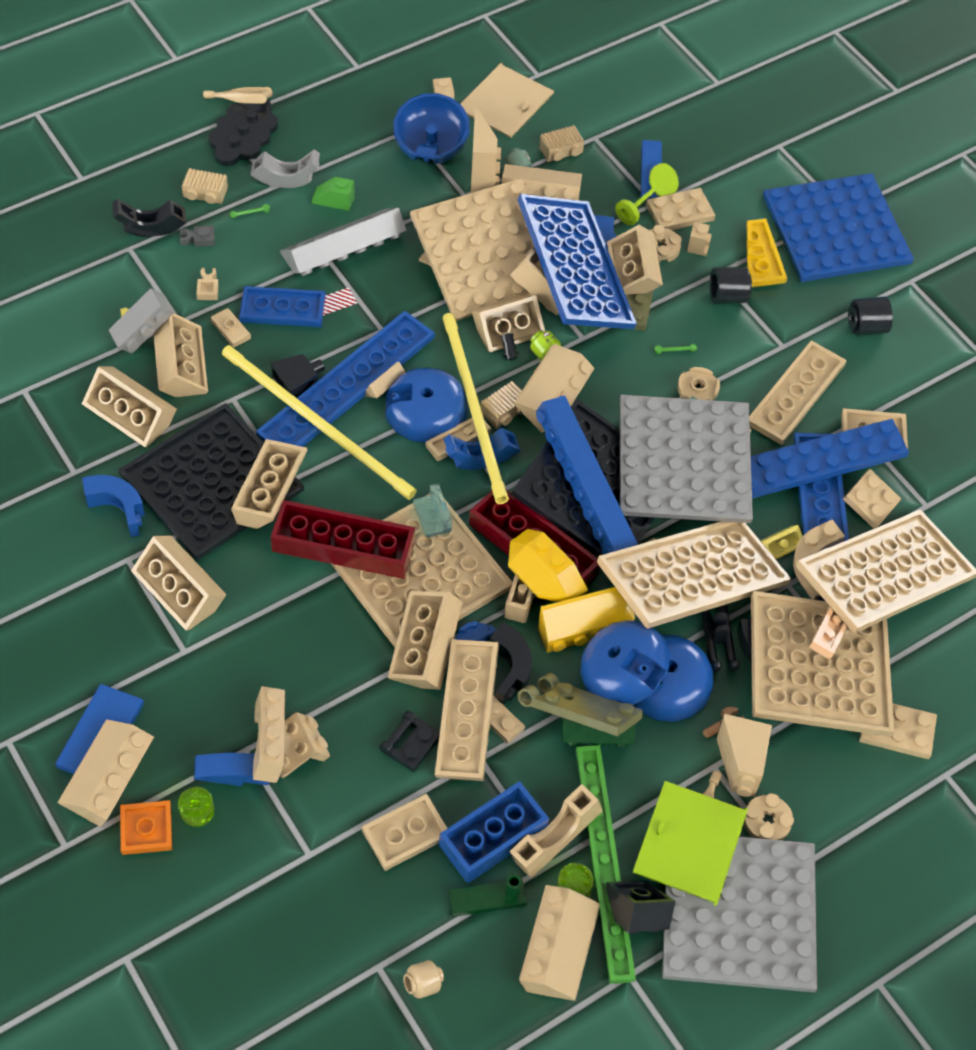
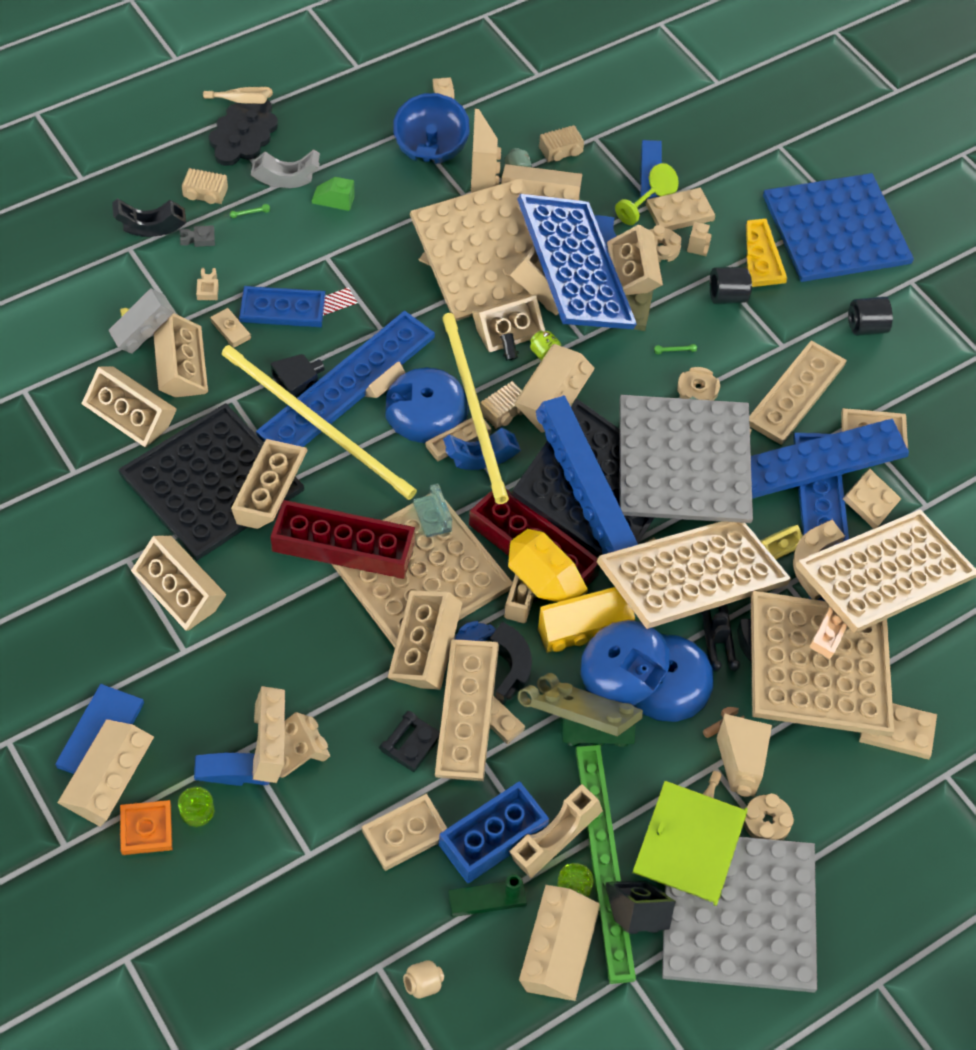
blue arch [82,475,145,537] -> none
slope [280,208,407,276] -> none
tan piece [460,63,554,138] -> none

